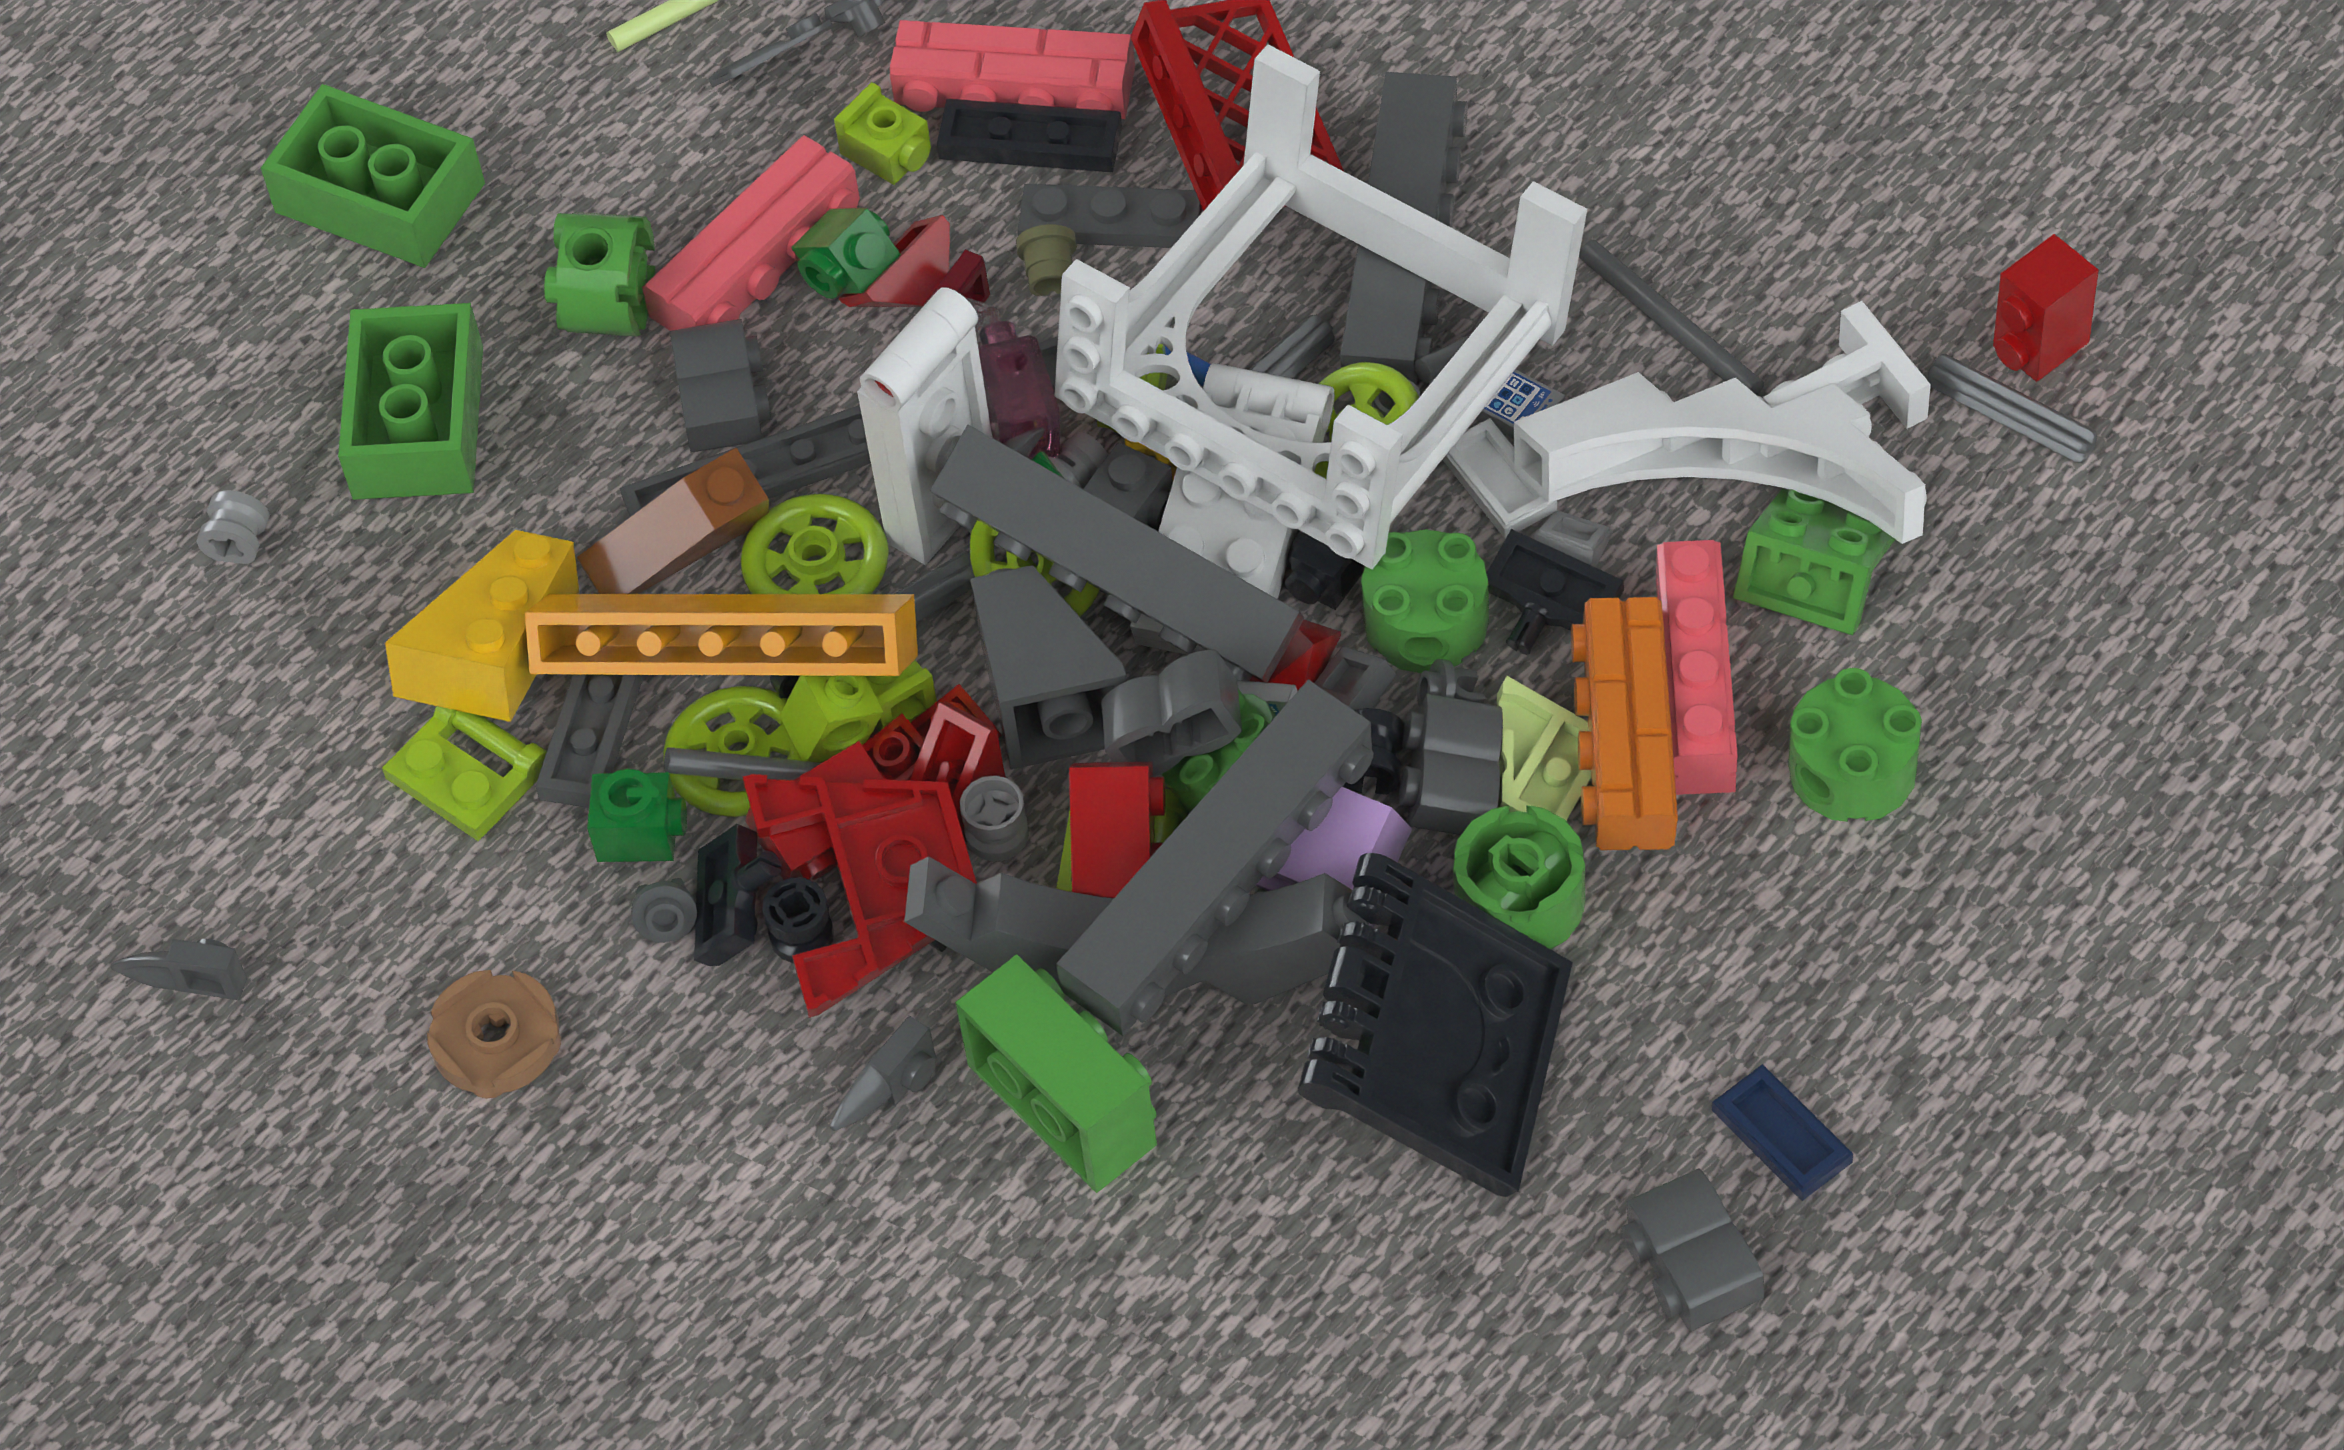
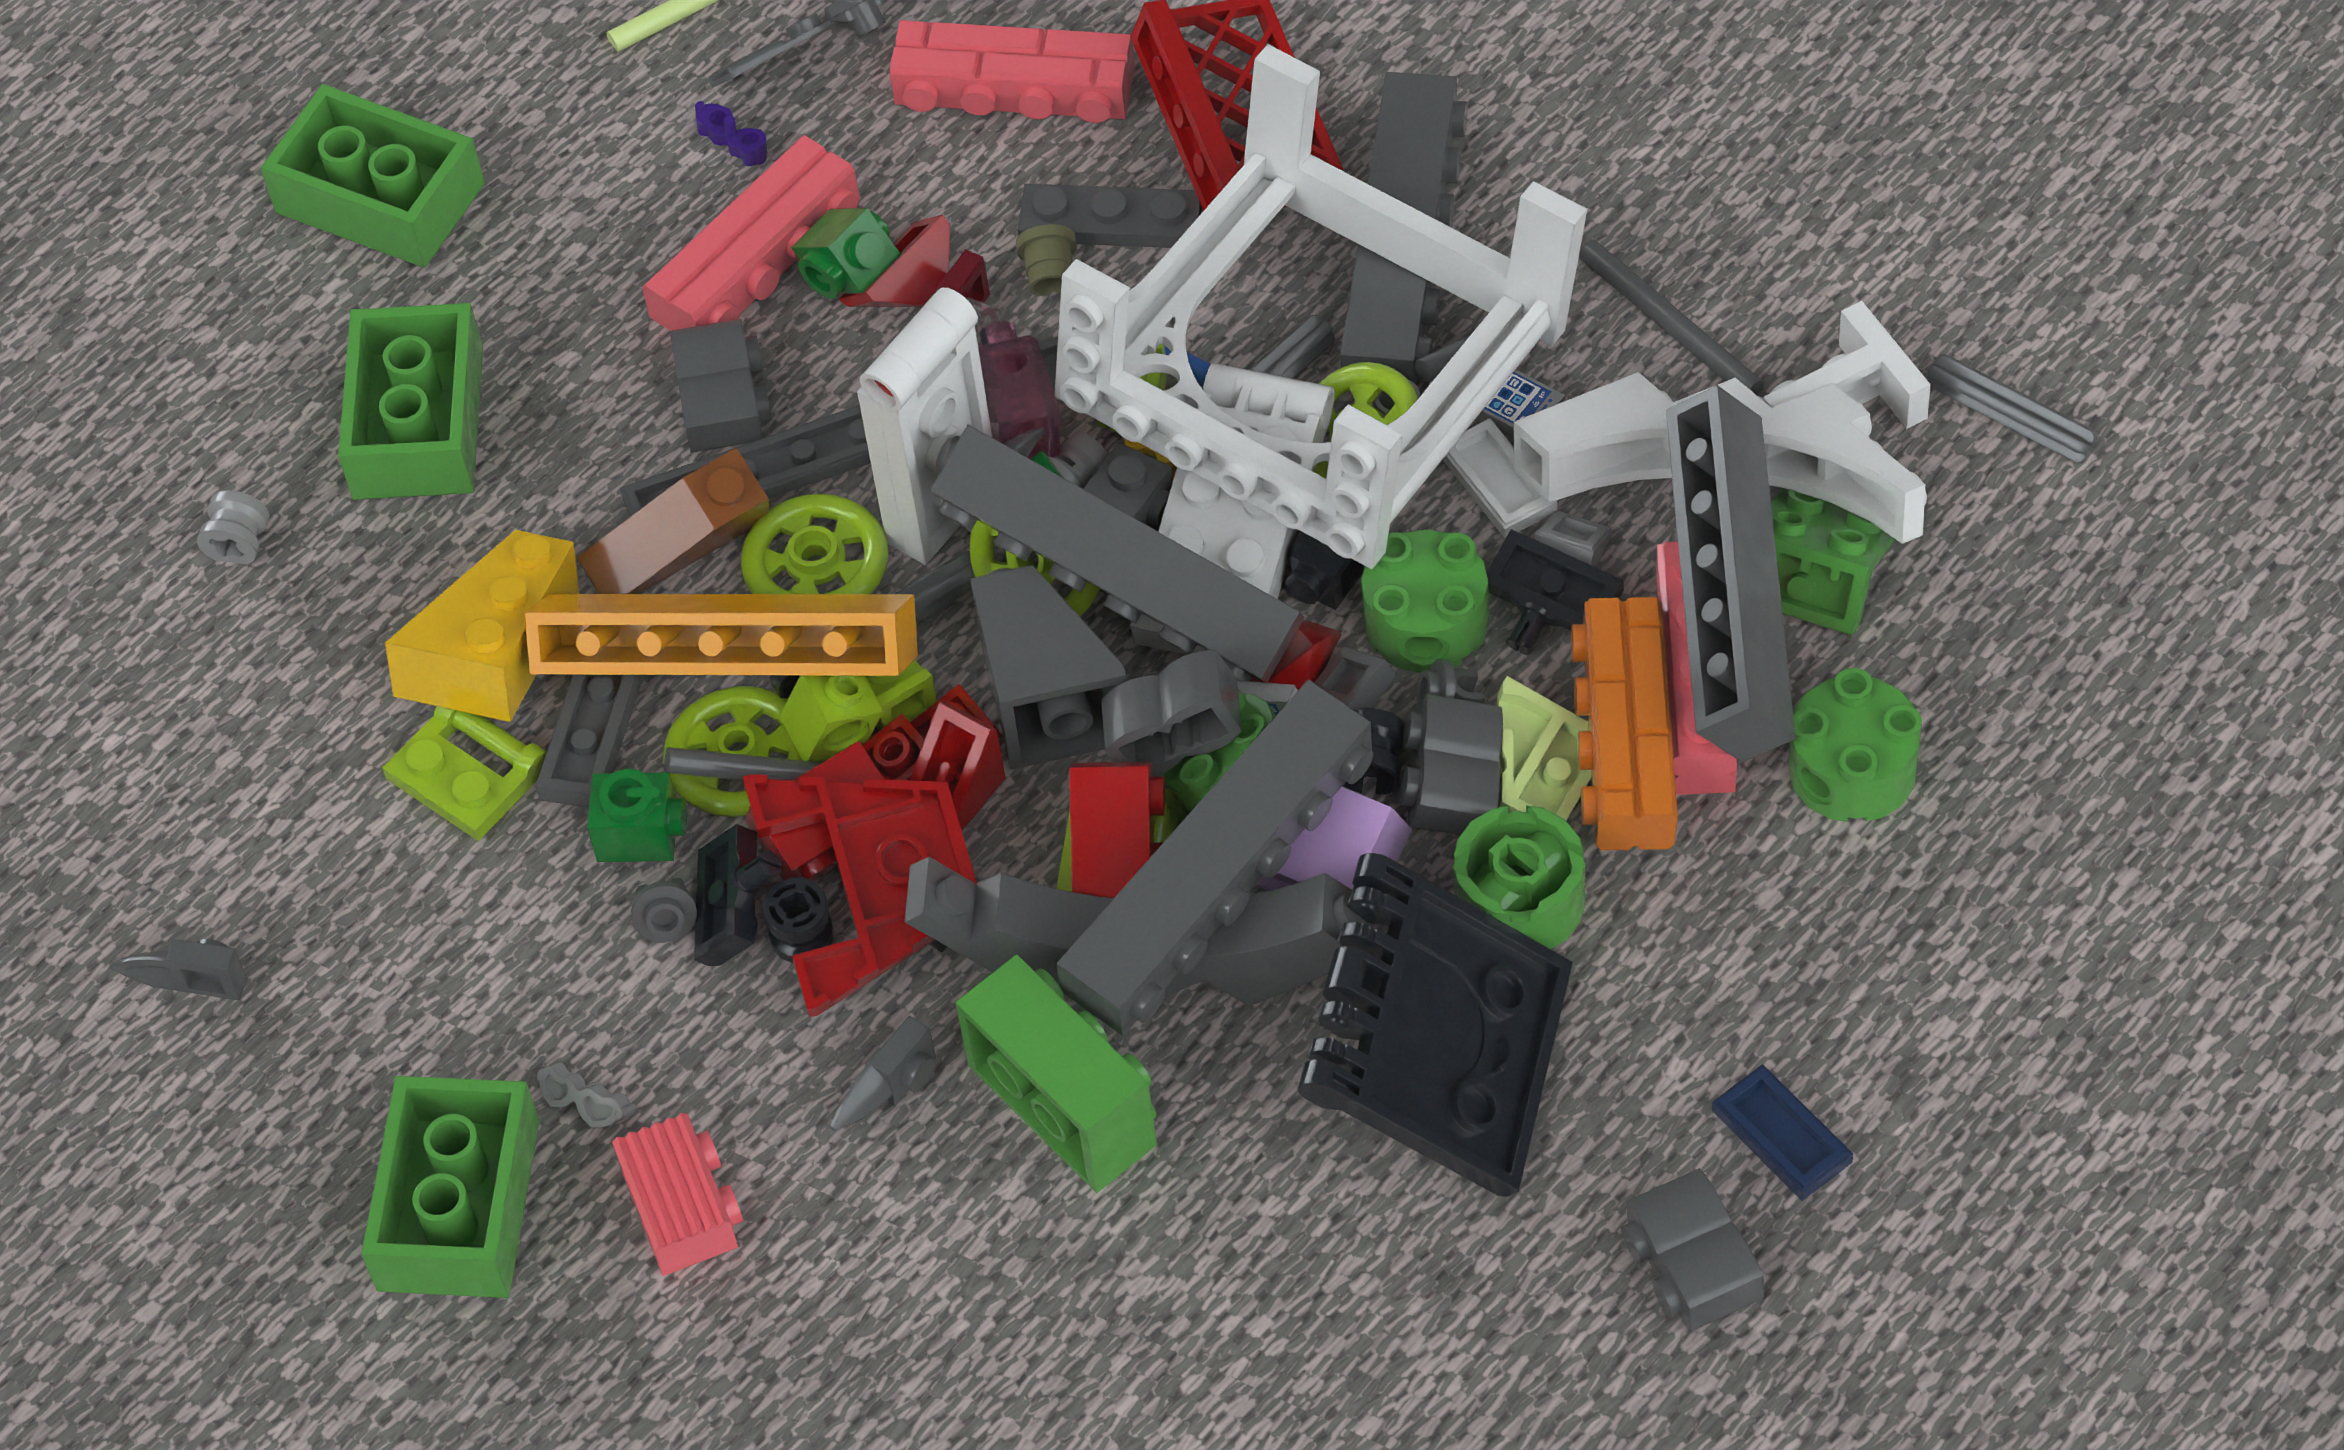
medium nougat plate [427,970,561,1099] -> none
bright green brick [544,212,655,337] -> none
lime brick [834,82,931,185] -> none
black plate [937,99,1122,173] -> none
light grey wheel [960,776,1029,862] -> none
red brick [1993,234,2099,382] -> none
none -> bright green brick [361,1076,540,1298]
none -> light grey piece [537,1062,636,1128]
none -> coral brick [612,1113,744,1277]
none -> dark purple piece [695,101,767,166]
none -> dark grey brick [1666,385,1796,763]

